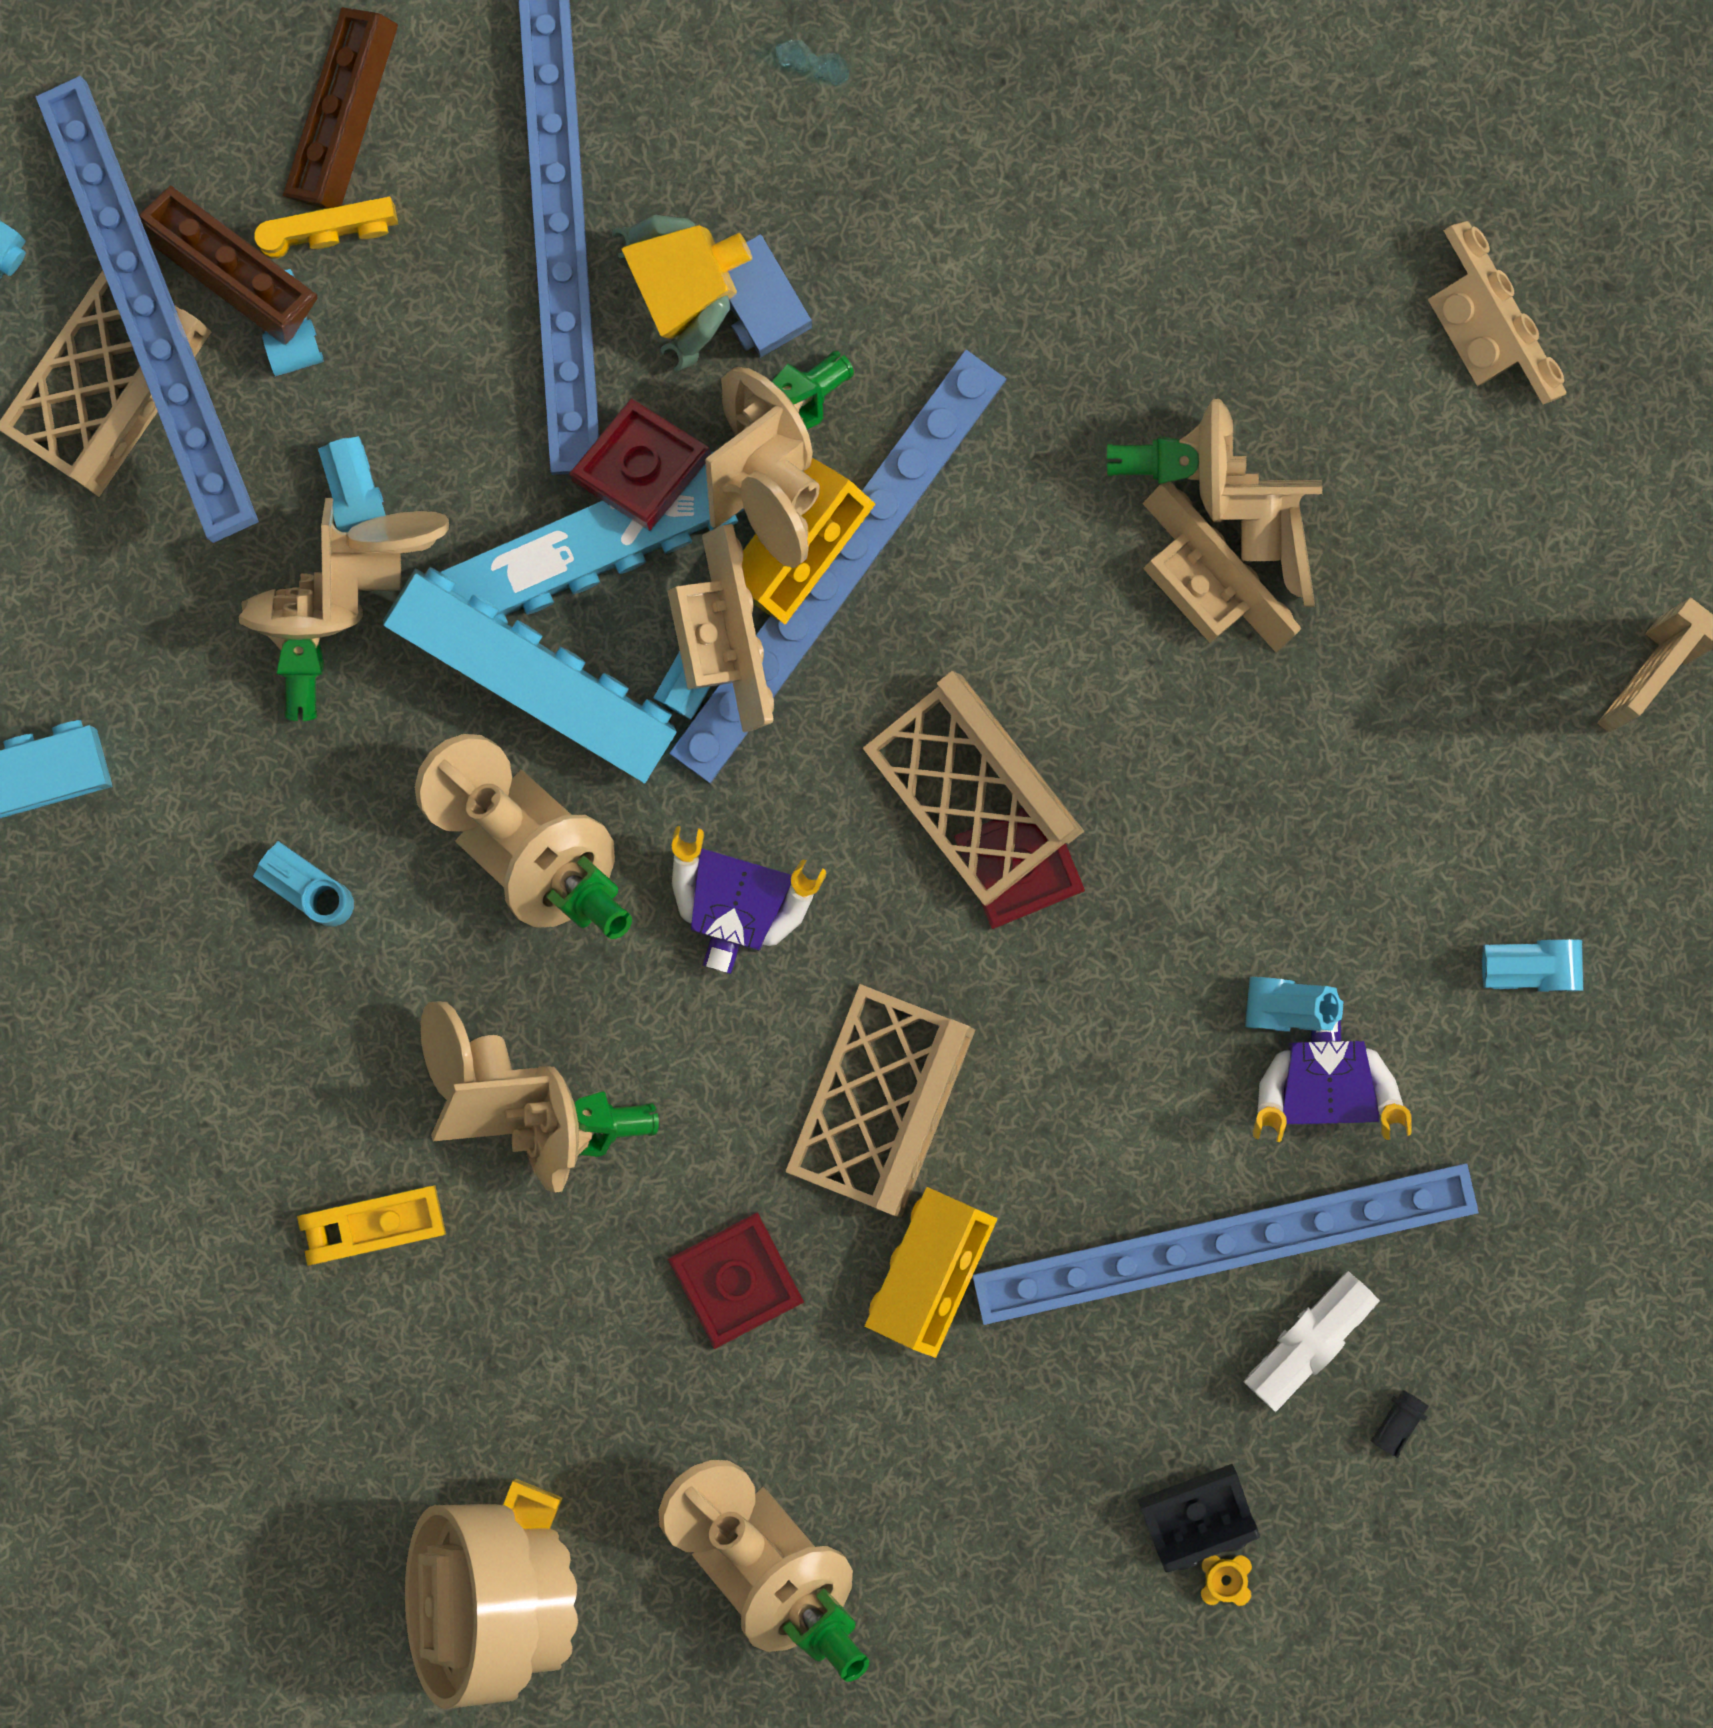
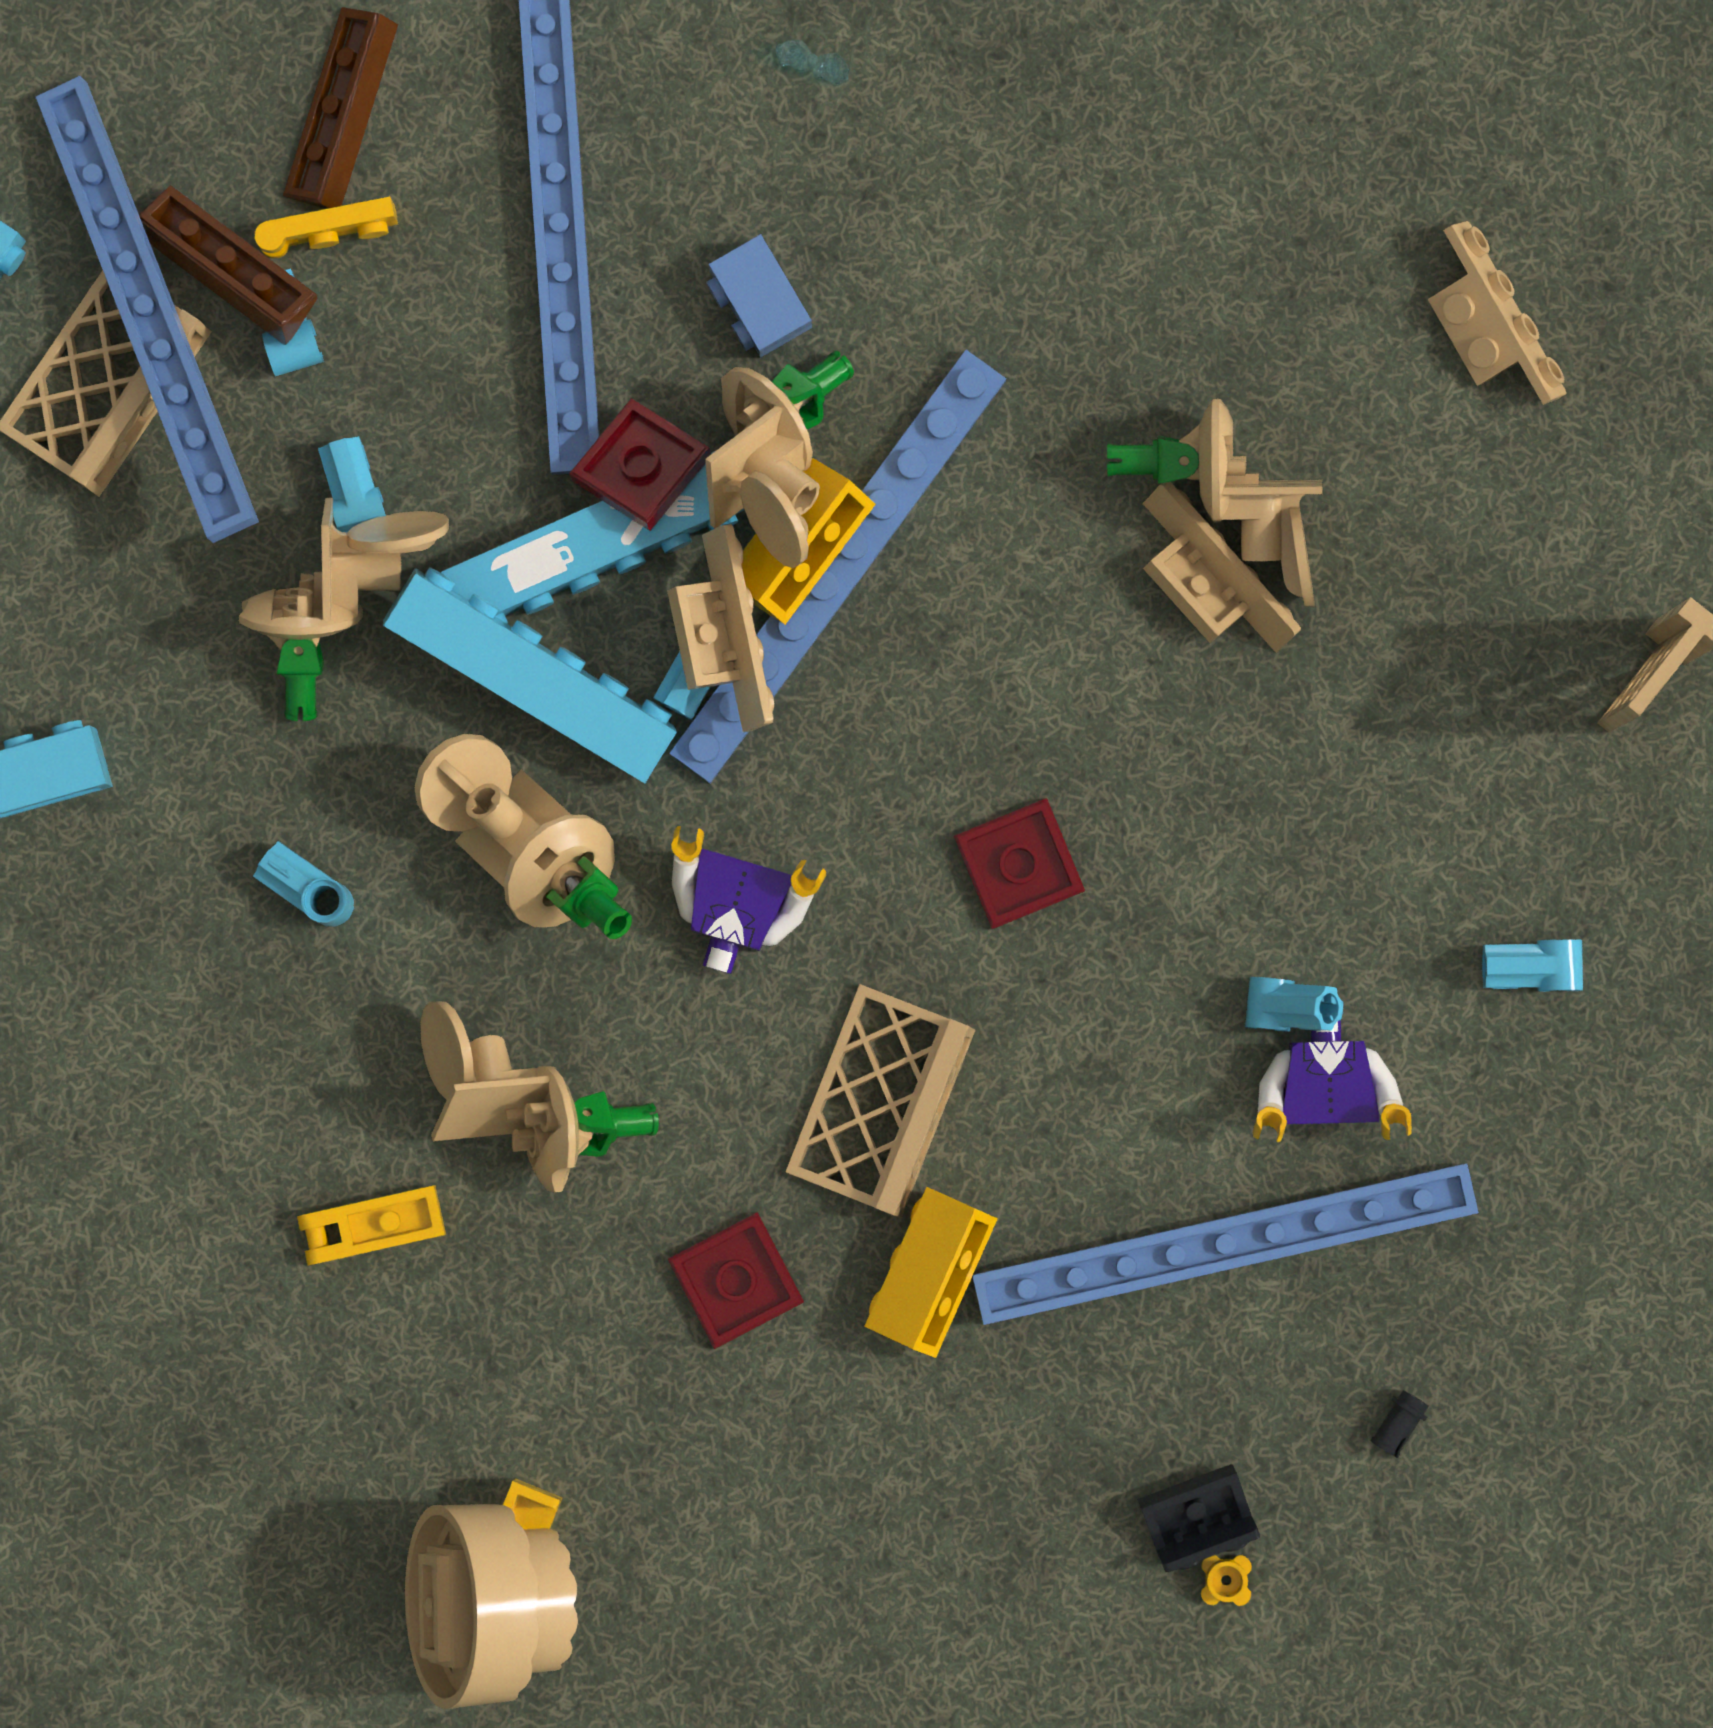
yellow torso [612,215,752,372] -> none
tan piece [658,1460,869,1682] -> none
tan fence [863,671,1084,906] -> none
white piece [1243,1271,1380,1412] -> none

